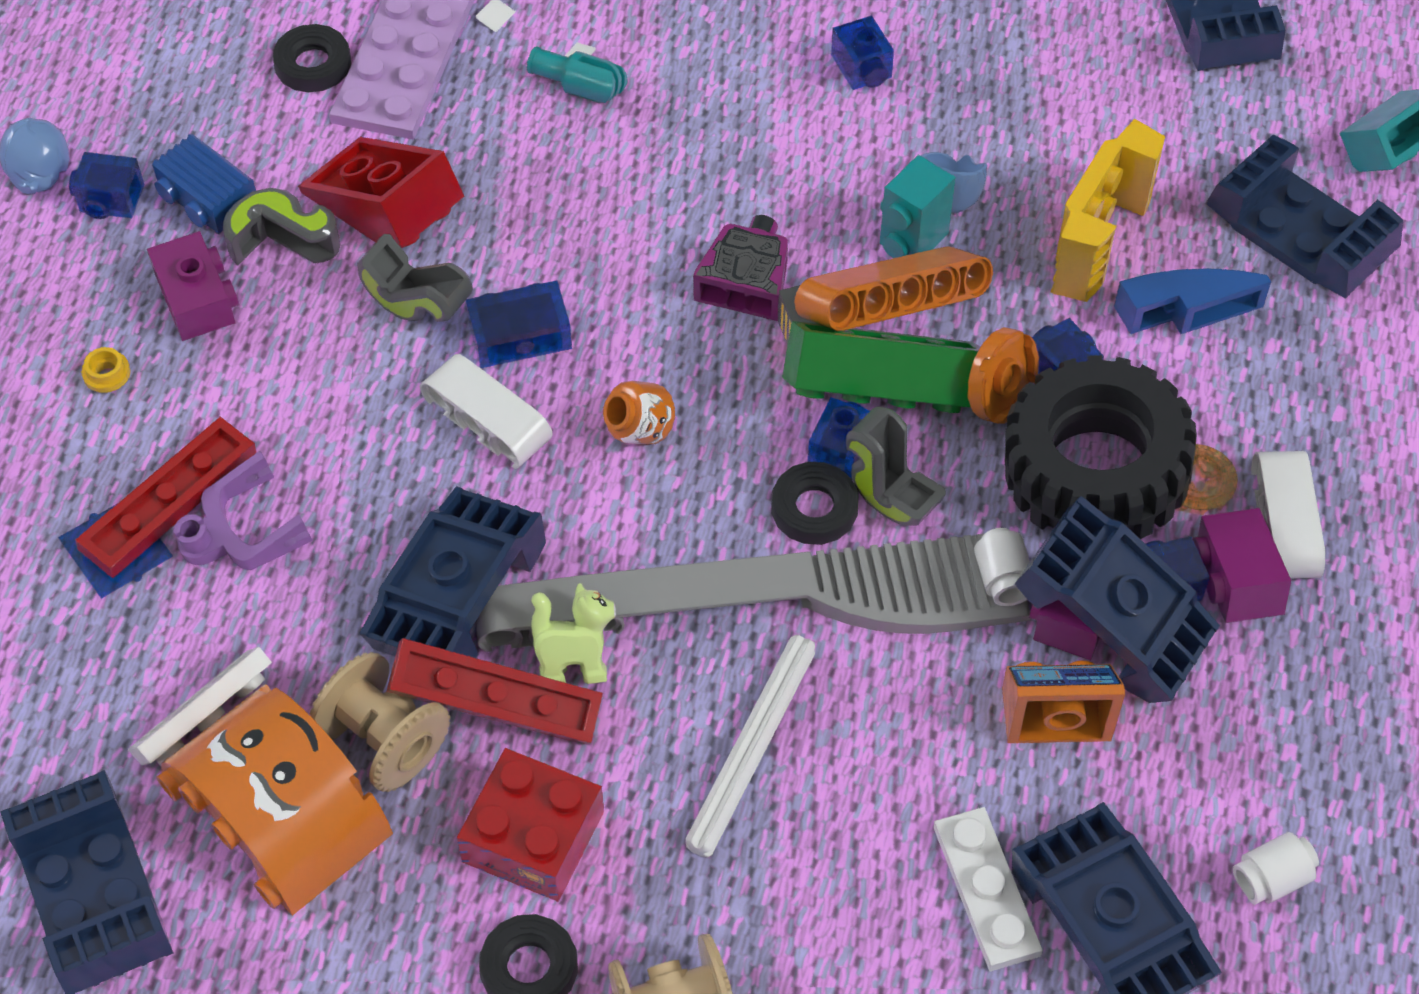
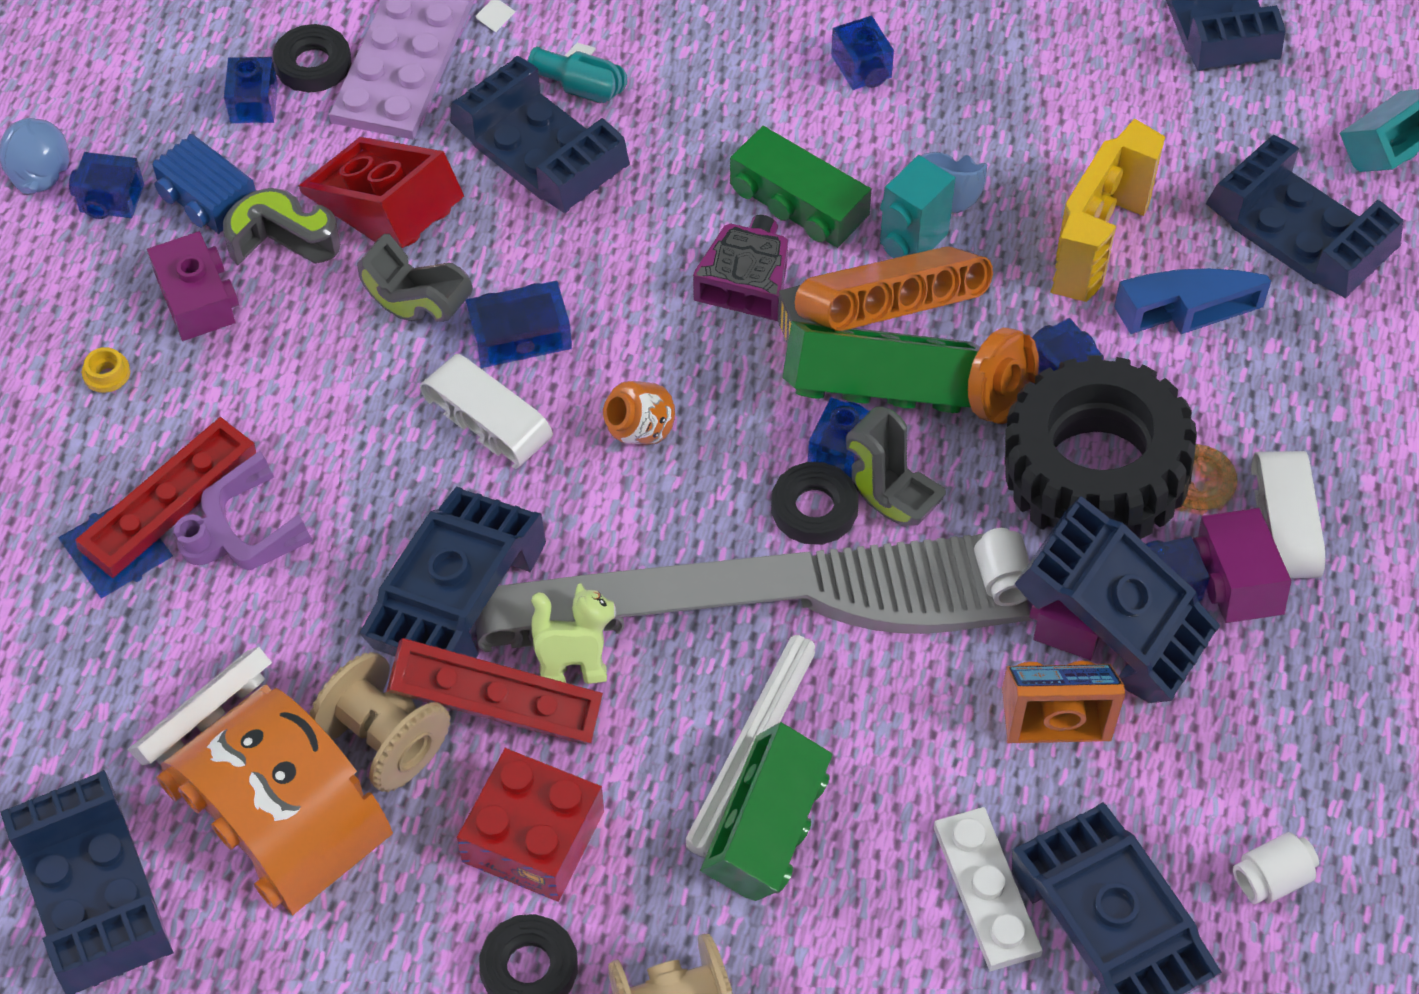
none -> clear blue brick [224,57,278,124]
none -> dark blue plate [450,56,630,214]
none -> green brick [700,722,833,901]
none -> green brick [730,125,872,248]

